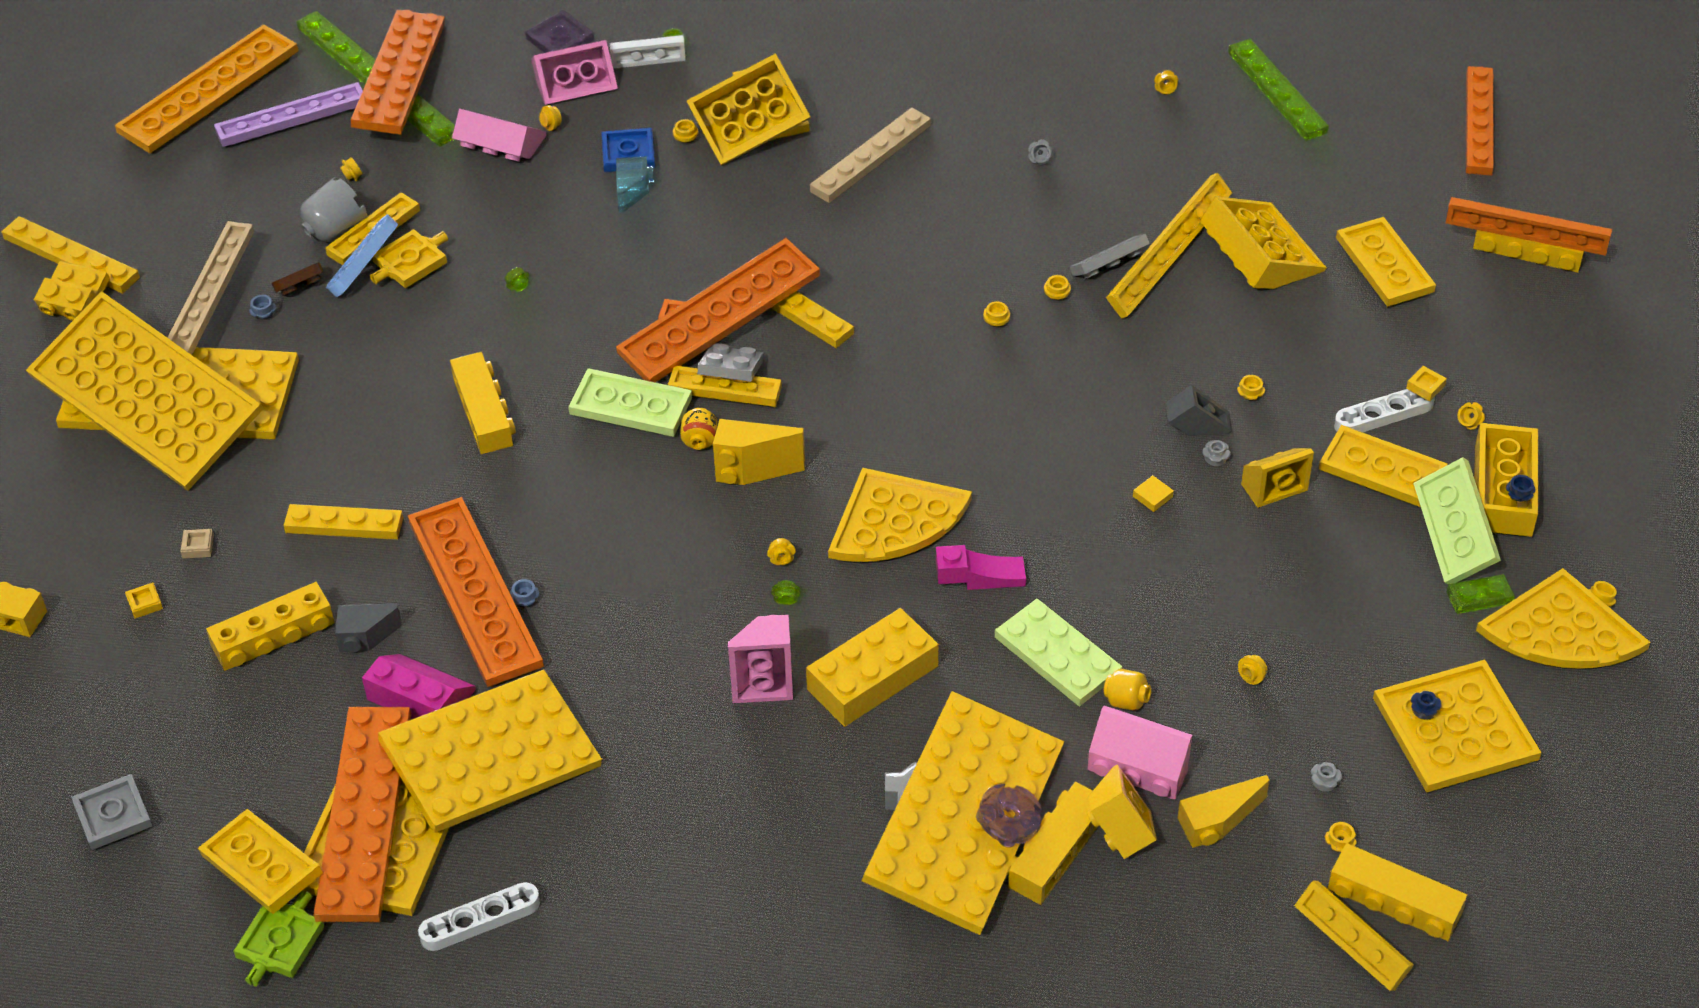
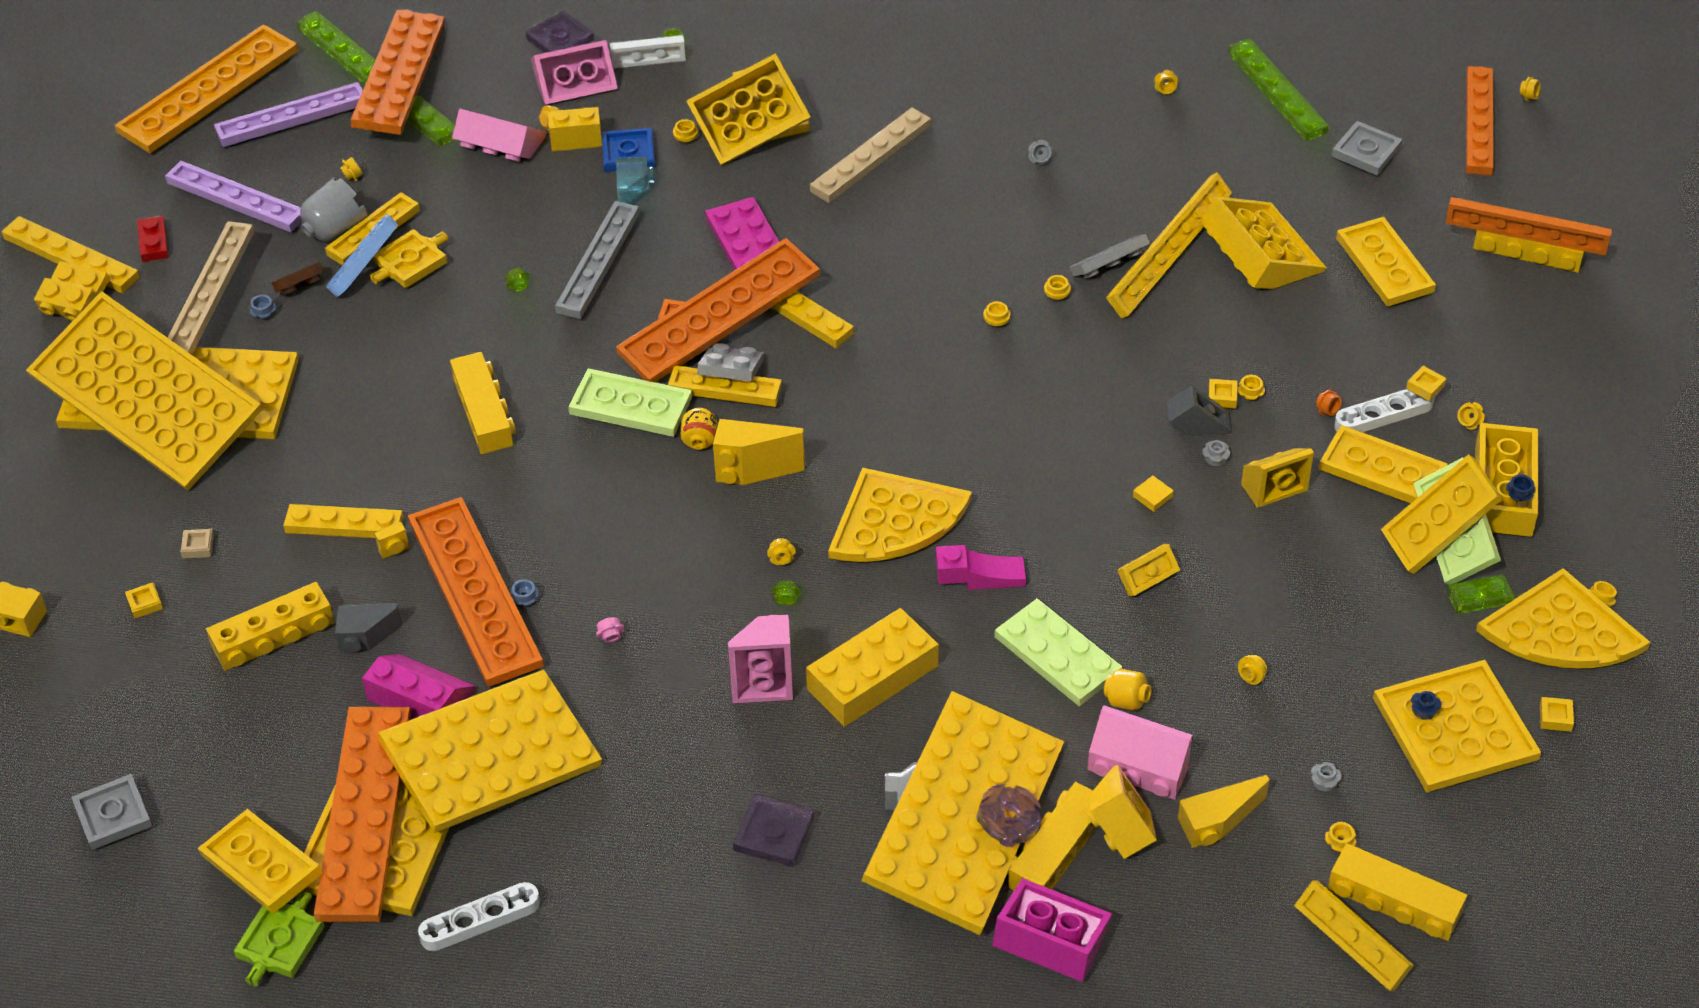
none -> red plate [137,216,169,262]
none -> lavender plate [165,161,302,232]
none -> yellow plate [374,522,409,559]
none -> yellow brick [548,107,602,151]
none -> light grey plate [555,201,640,319]
none -> bright pink plate [596,617,624,643]
none -> dark pink plate [705,197,779,271]
none -> clear purple plate [733,794,814,867]
none -> dark pink slope [992,878,1112,982]
none -> yellow plate [1117,544,1180,596]
none -> yellow plate [1208,379,1237,408]
none -> orange plate [1316,390,1342,416]
none -> light grey plate [1332,121,1403,176]
none -> yellow plate [1381,454,1503,574]
none -> yellow plate [1520,77,1541,102]
none -> yellow plate [1540,697,1574,732]

